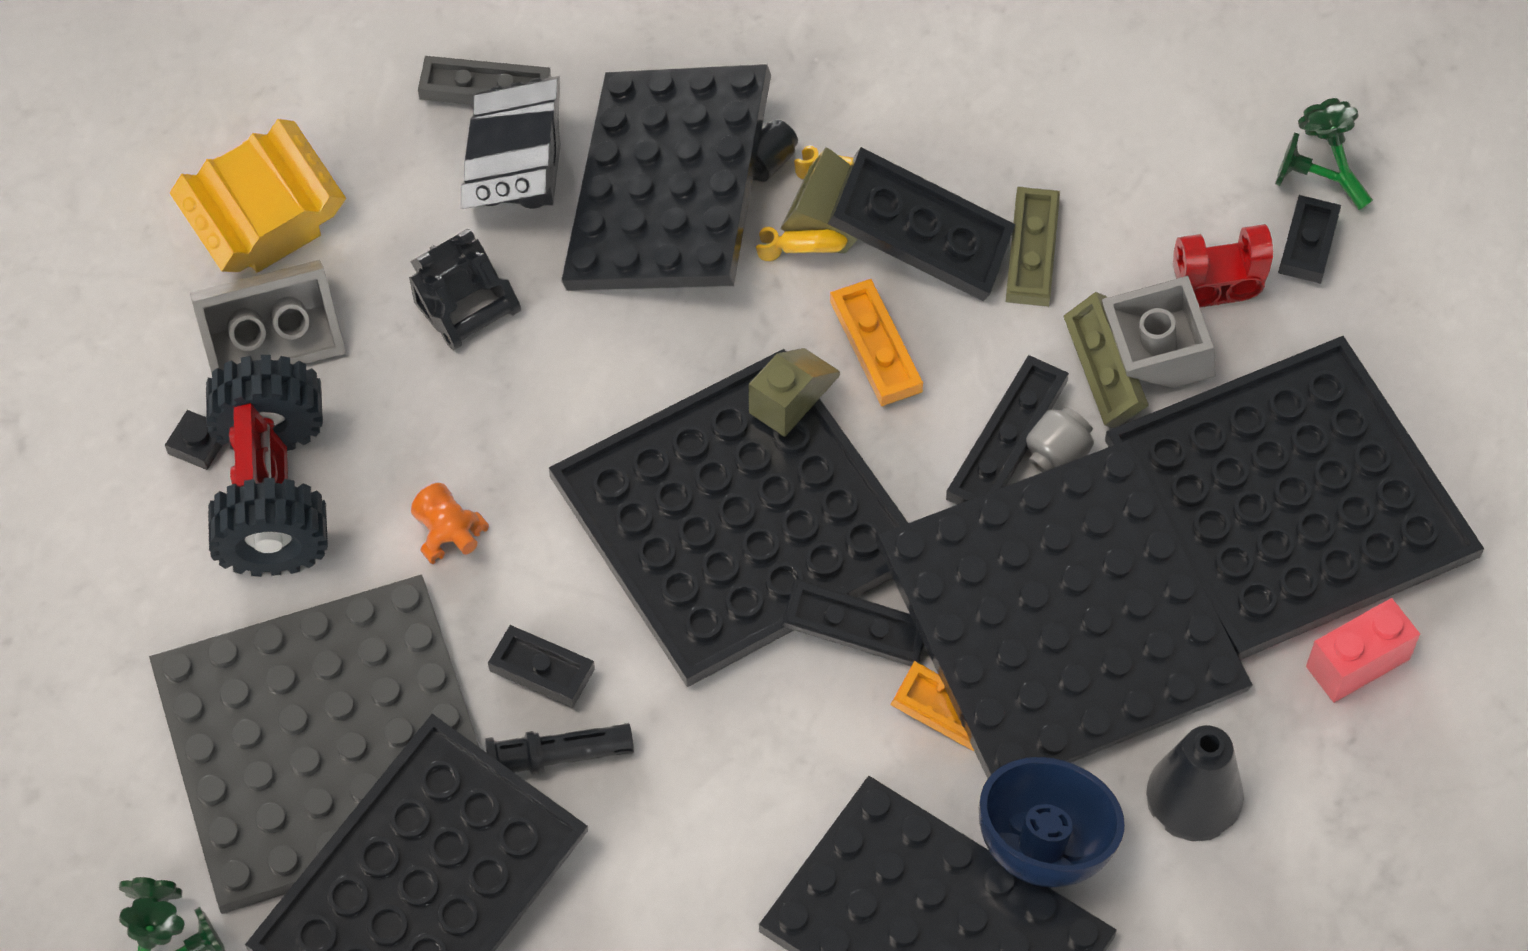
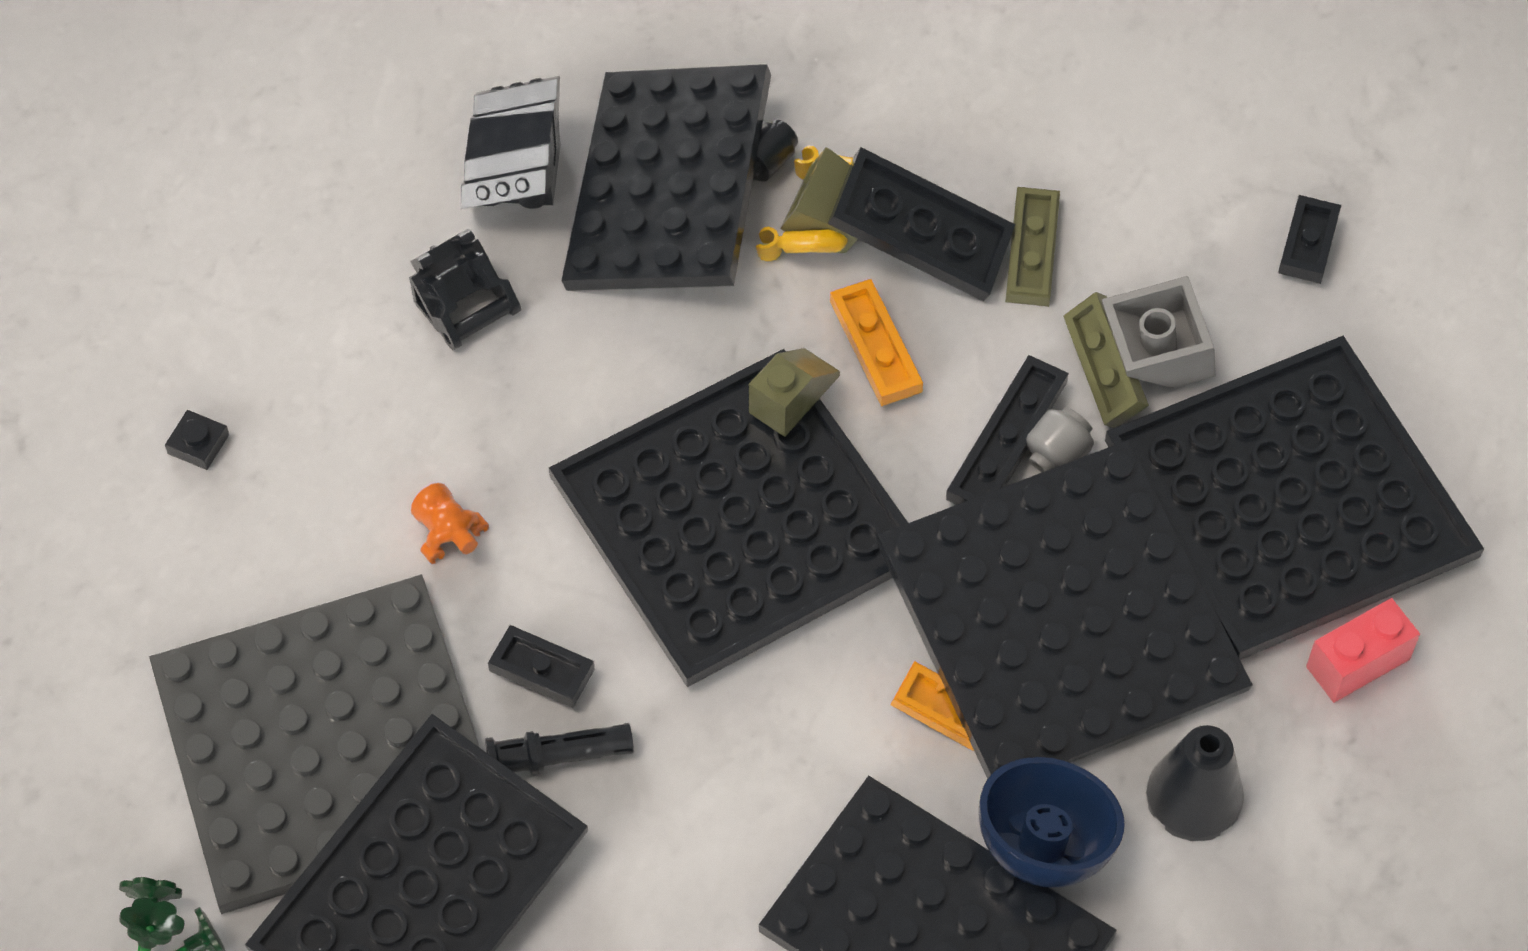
yellow slope [170,119,346,273] -> none
light grey slope [190,260,346,373] -> none
black plate [206,355,328,577] -> none
dark grey plate [418,56,551,105] -> none
black tile [781,579,924,666] -> none
red piece [1172,224,1273,308] -> none
dark green plant [1275,98,1373,210] -> none

